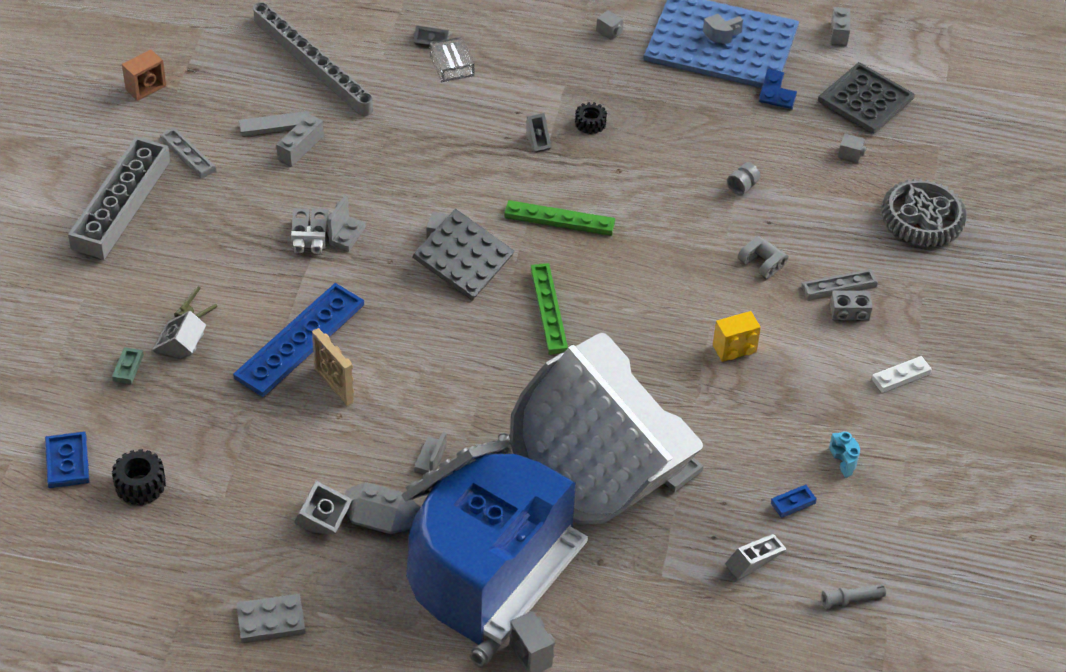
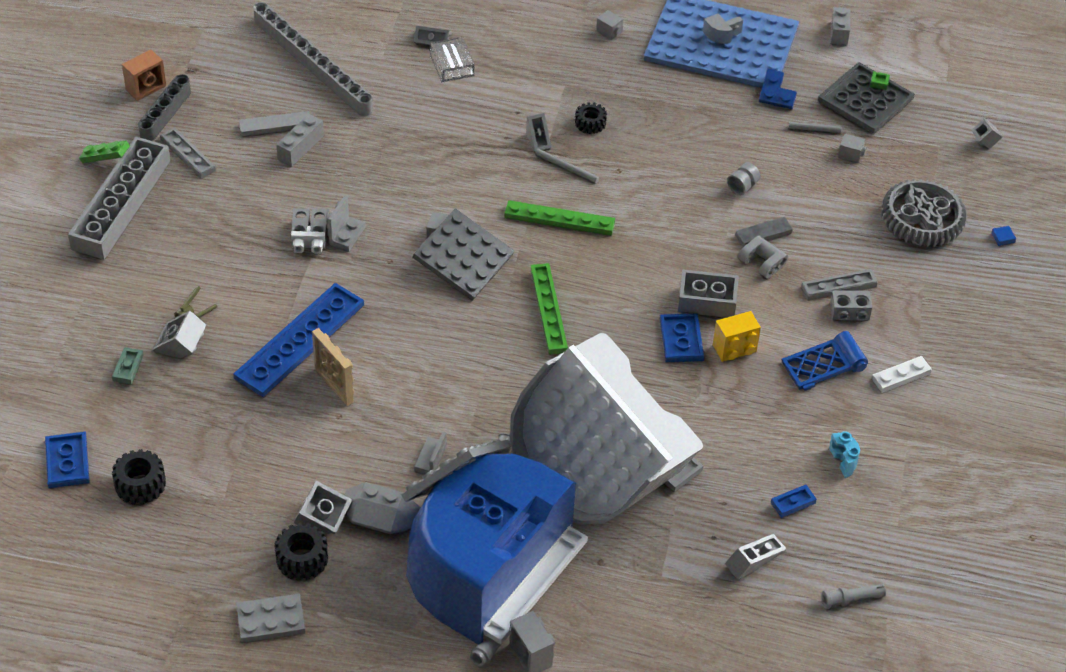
none -> bright green plate [79,141,130,163]
none -> dark grey beam [138,74,191,141]
none -> black tyre [275,523,328,581]
none -> light grey bar [535,149,599,183]
none -> blue tile [660,313,704,362]
none -> light grey brick [678,269,739,318]
none -> flat silver tile [735,217,793,247]
none -> blue piece [782,331,868,391]
none -> light grey bar [788,122,842,133]
none -> bright green tile [870,71,890,90]
none -> light grey brick [971,118,1003,149]
none -> blue tile [991,226,1016,246]

